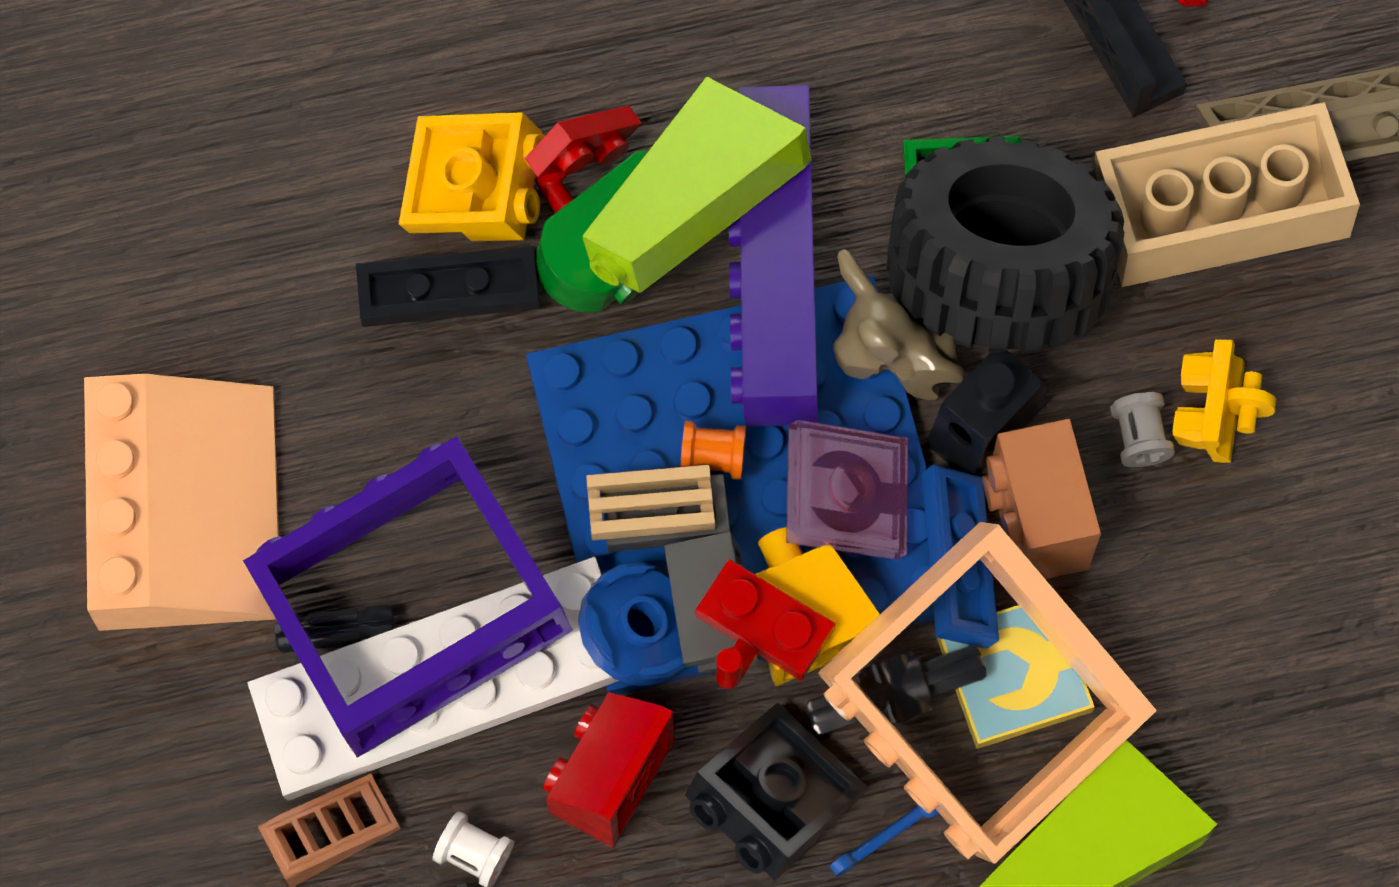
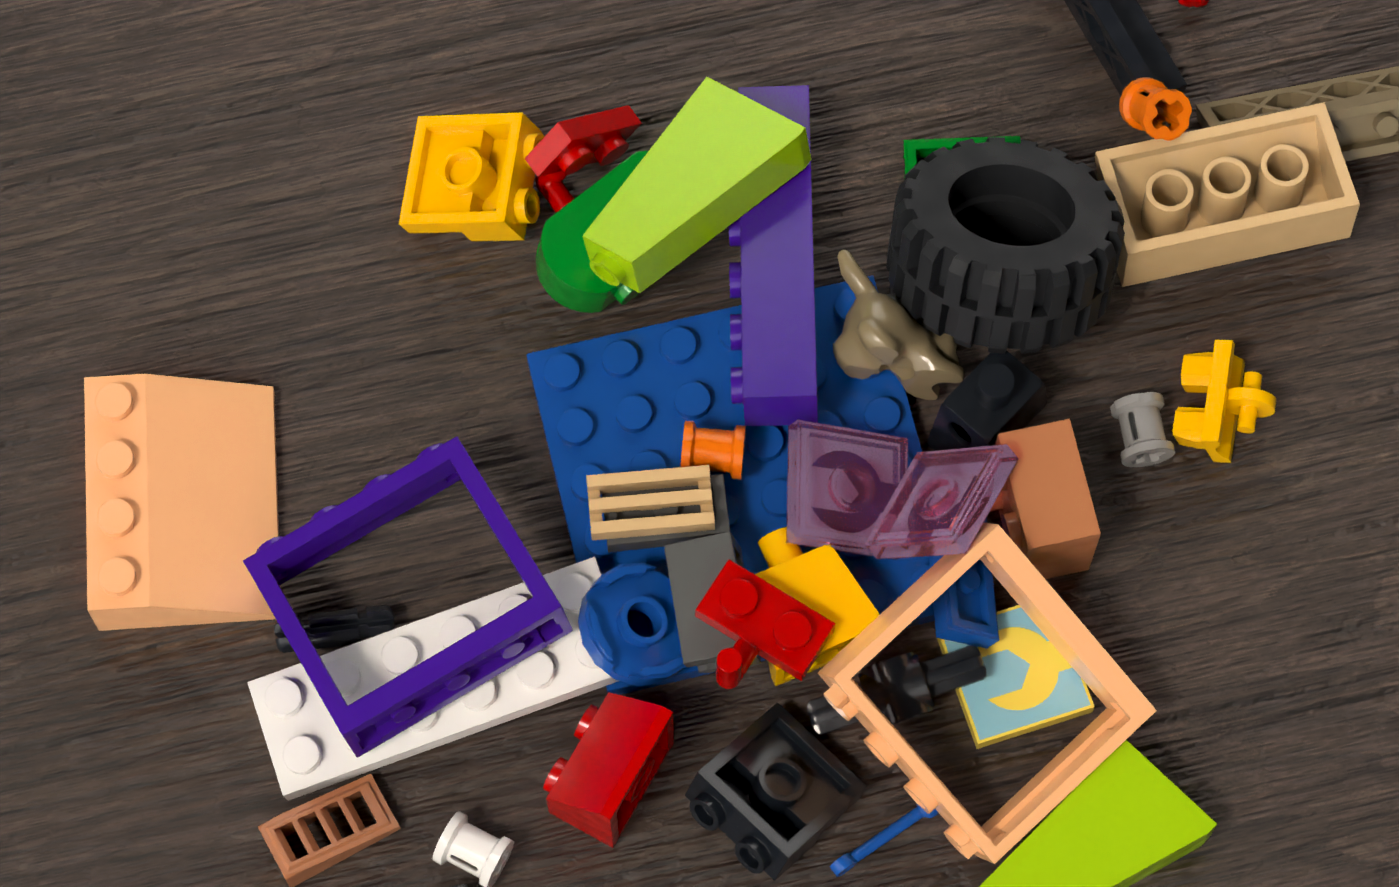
black plate [356,245,540,327] -> none
none -> clear pink tile [865,444,1019,559]
none -> orange bush [1119,77,1192,141]

